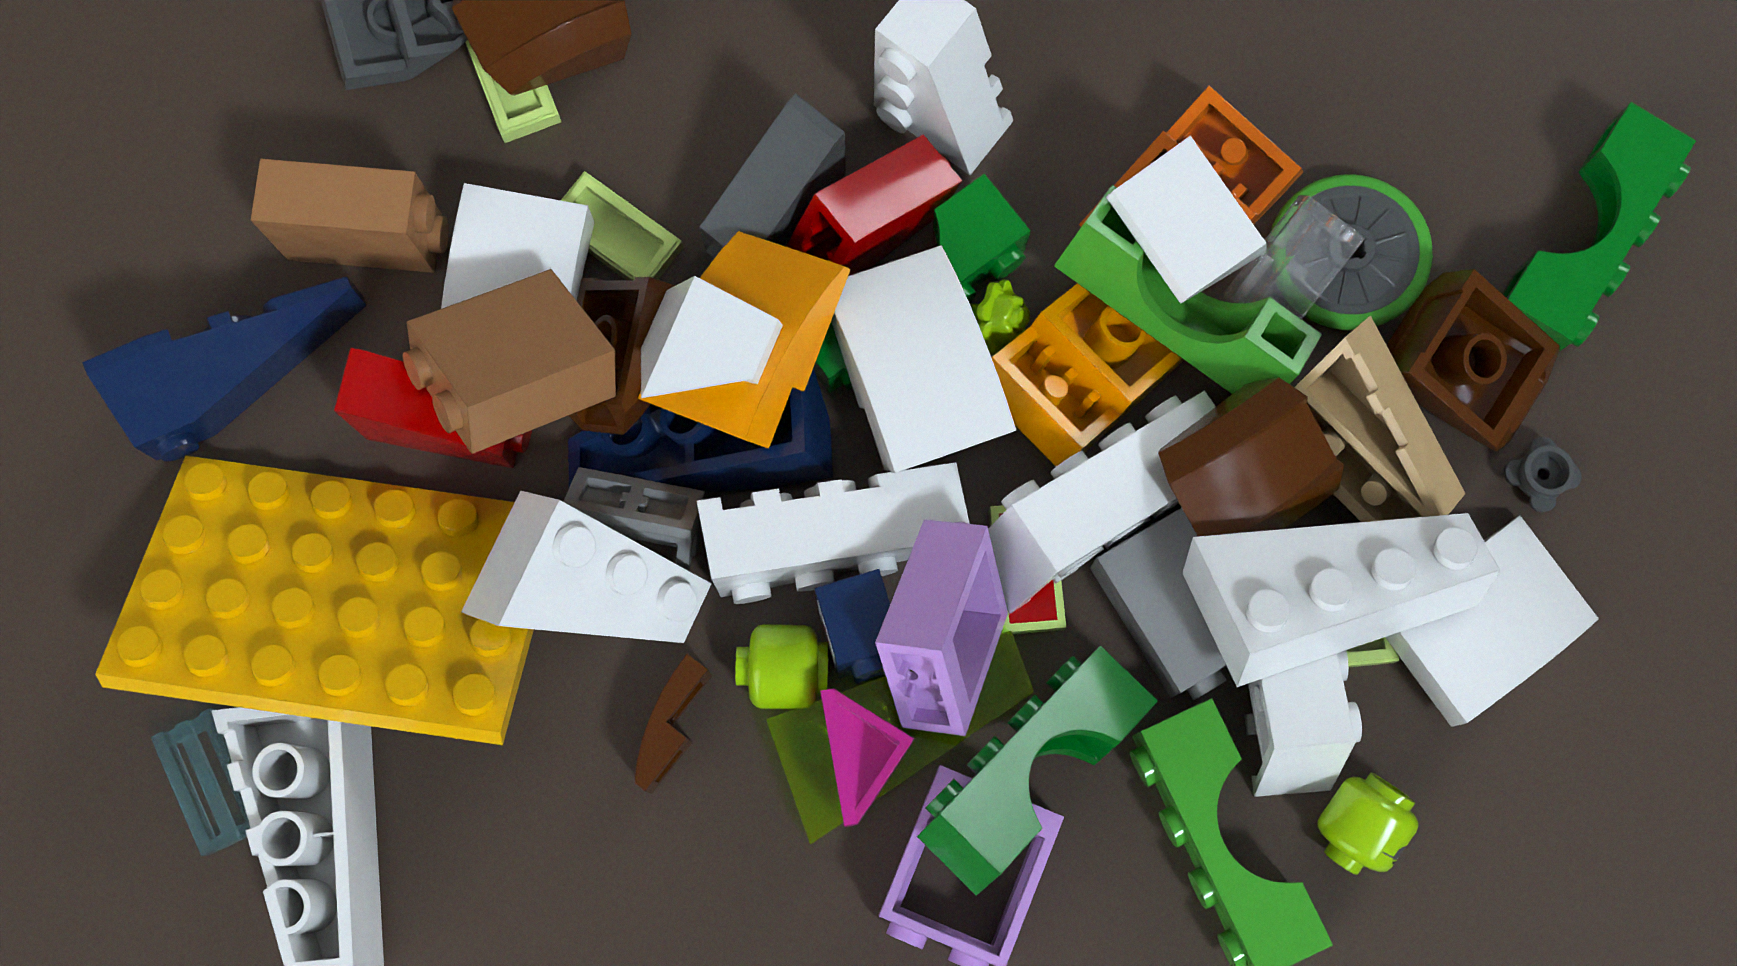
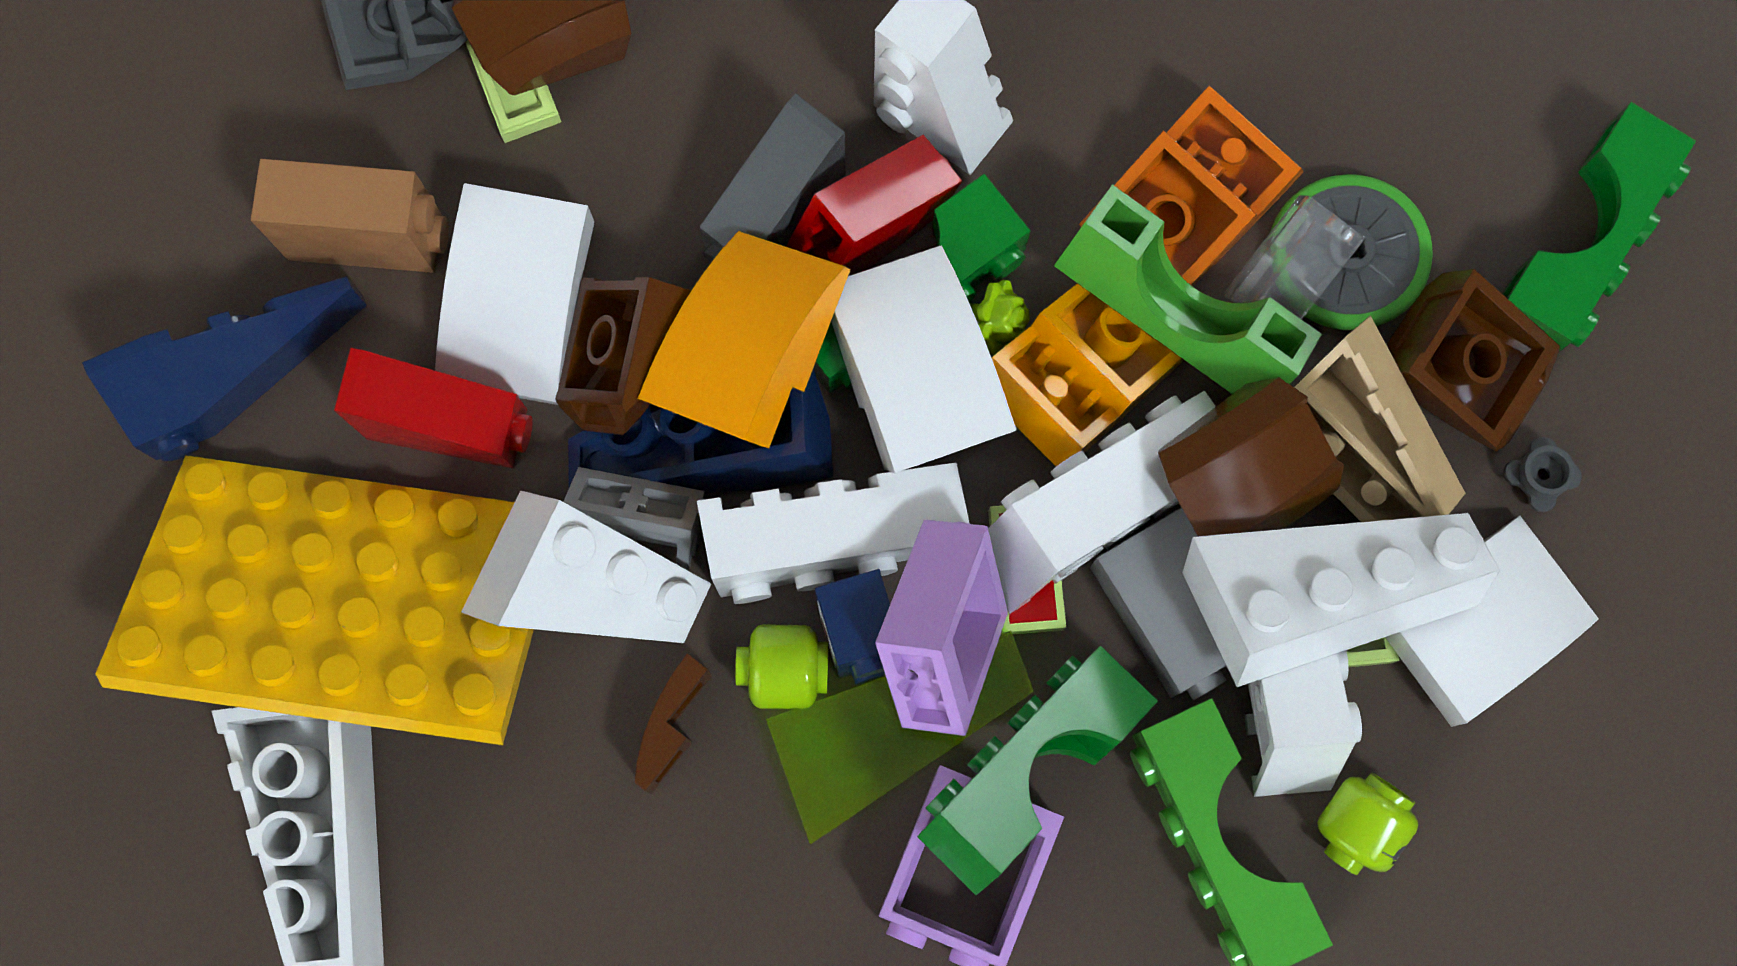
clear light blue tile [151,708,250,856] -> none
medium nougat brick [403,269,616,454] -> none
yellowish green tile [561,171,684,280] -> none
white slope [641,276,783,398] -> none
dark pink slope [820,688,914,827] -> none
white slope [1106,136,1267,304] -> none

